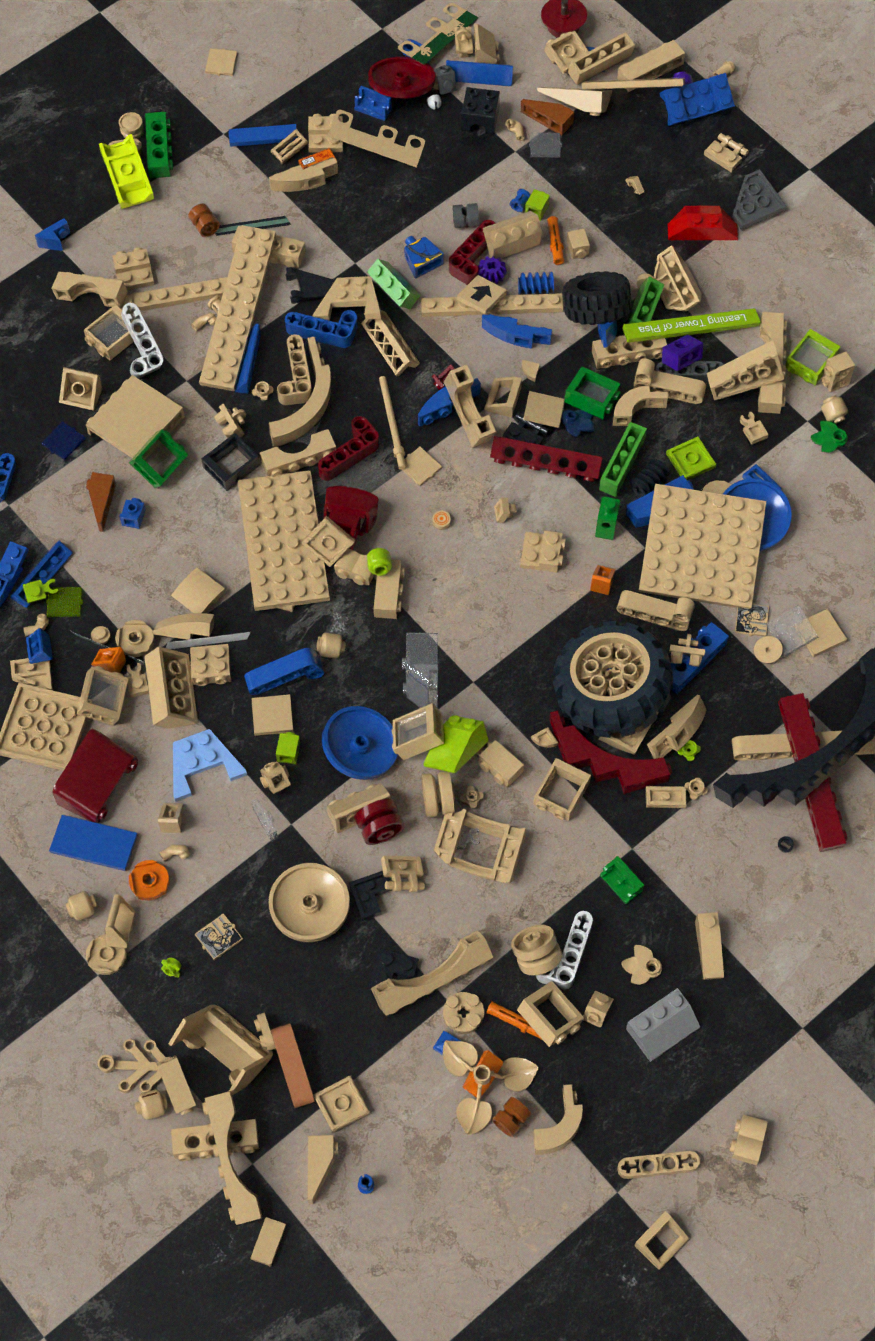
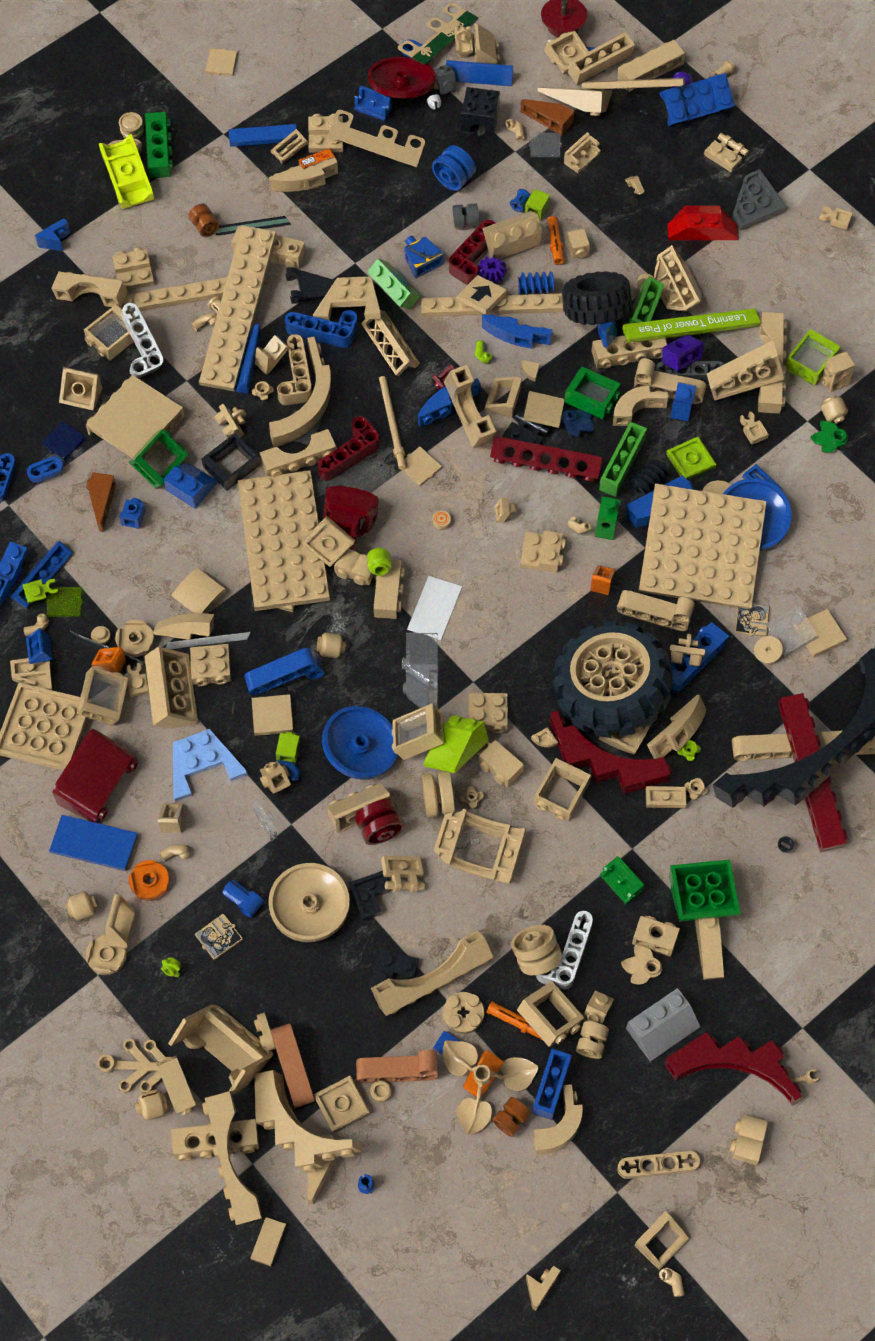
none -> blue plate [27,457,64,483]
none -> blue slope [164,463,218,509]
none -> blue piece [222,880,264,918]
none -> tan arch [254,1070,362,1173]
none -> tan slope [255,335,289,375]
none -> blue arm [277,760,301,781]
none -> nougat beam [356,1050,438,1083]
none -> tan tile [370,1081,391,1103]
none -> white sticker [407,576,462,640]
none -> blue wheel [432,145,476,191]
none -> tan plate [469,693,507,734]
none -> lime arm [475,340,492,364]
none -> tan slope [526,1266,560,1311]
none -> blue brick [532,1049,572,1120]
none -> tan hinge [564,132,601,173]
none -> tan arm [568,516,591,534]
none -> tan wheel [576,1021,609,1059]
none -> tan brick [632,916,680,957]
none -> tan arm [659,1268,685,1297]
none -> dark red arch [664,1032,802,1106]
none -> green slope [669,859,741,921]
none -> blue slope [670,382,696,421]
none -> tan hand [790,1069,819,1084]
none -> tan plate [819,206,852,230]

